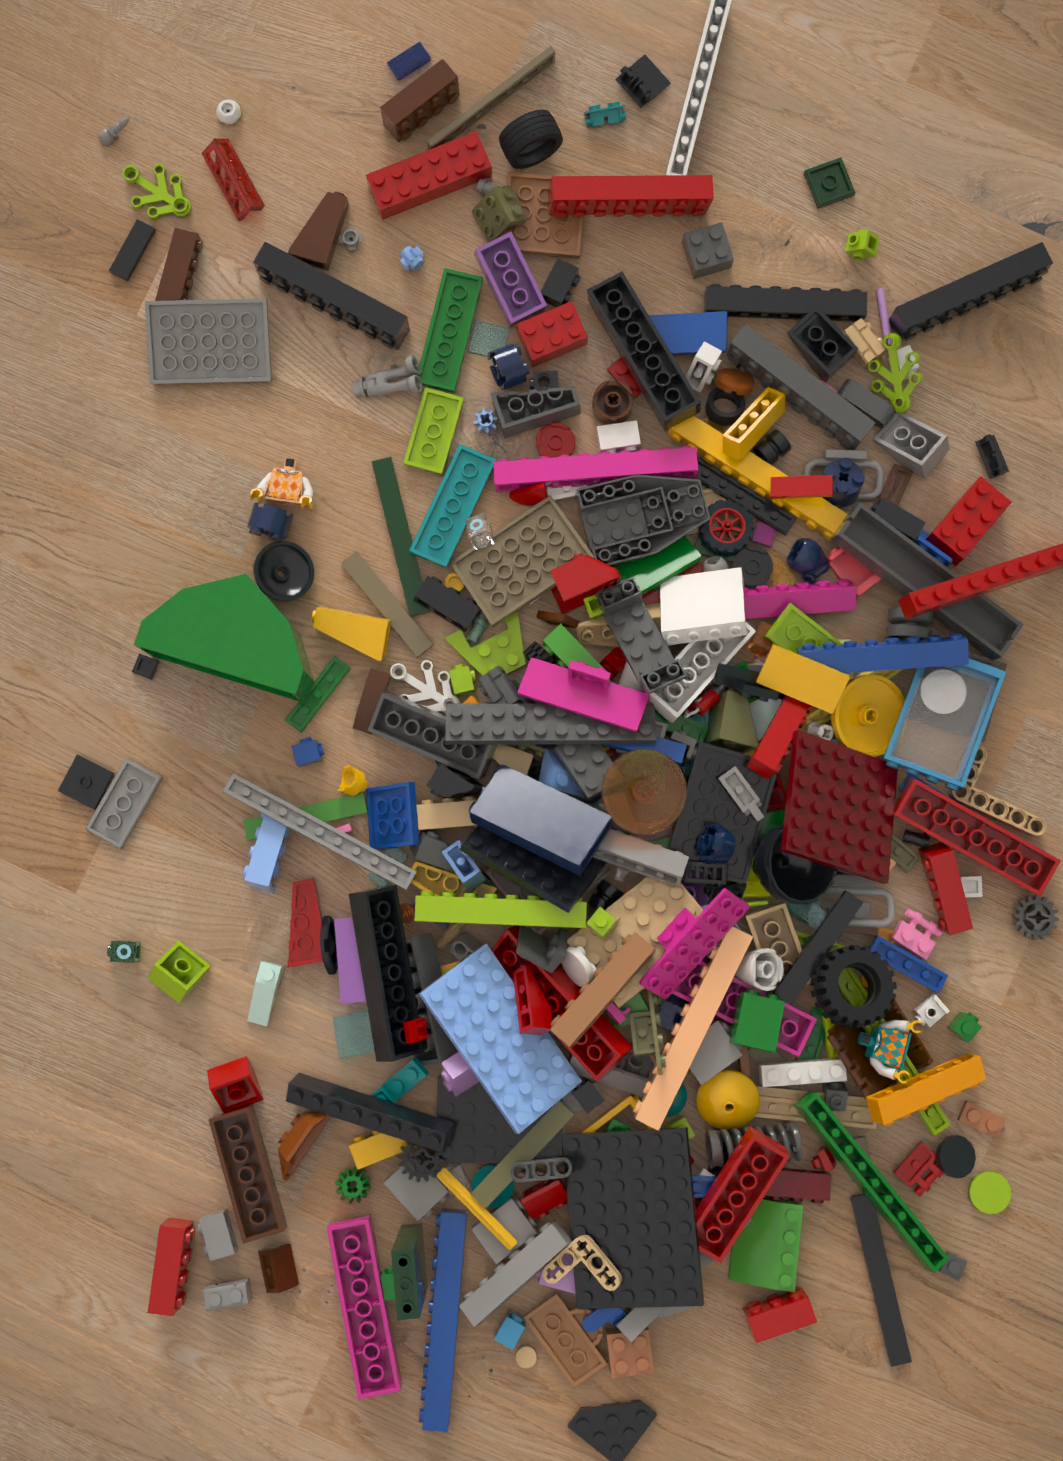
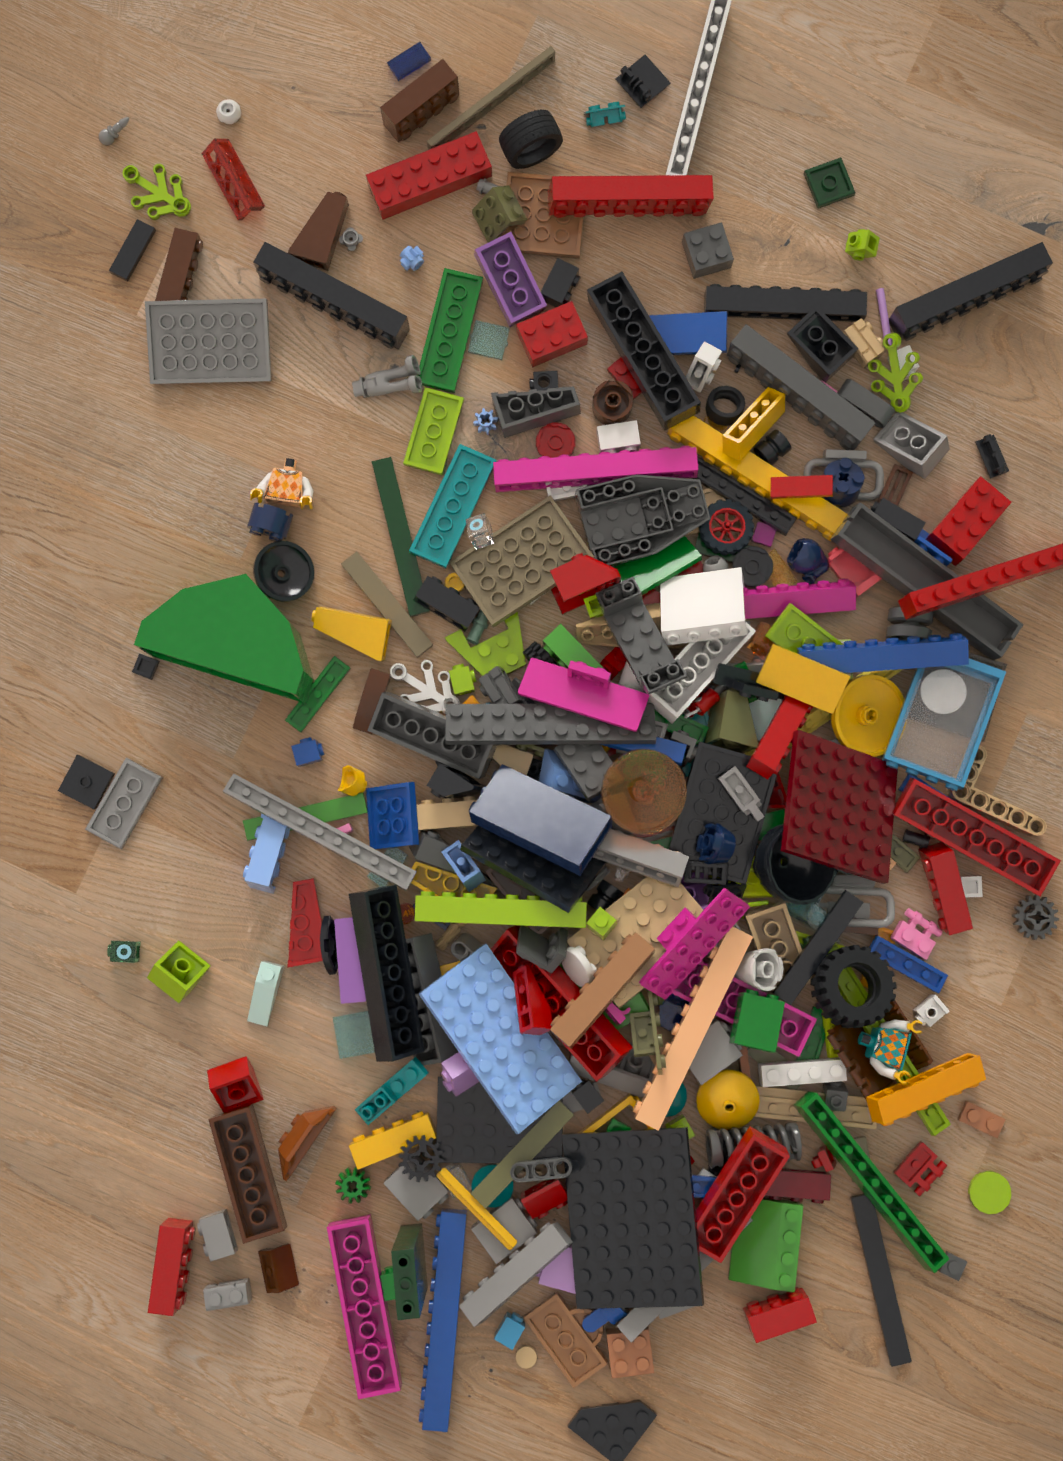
black brick [286,1073,454,1153] -> none
red tile [403,1018,429,1044] -> none
dark blue brick [488,344,529,391] -> none
red tile [509,482,547,506] -> none
reddish brown tile [536,610,579,628] -> none
tan beam [542,1235,622,1291] -> none
dark orange tile [714,368,755,395] -> none
white bush [806,722,834,741] -> none
black tile [936,1135,976,1179] -> none
green brick [947,1012,982,1043] -> none

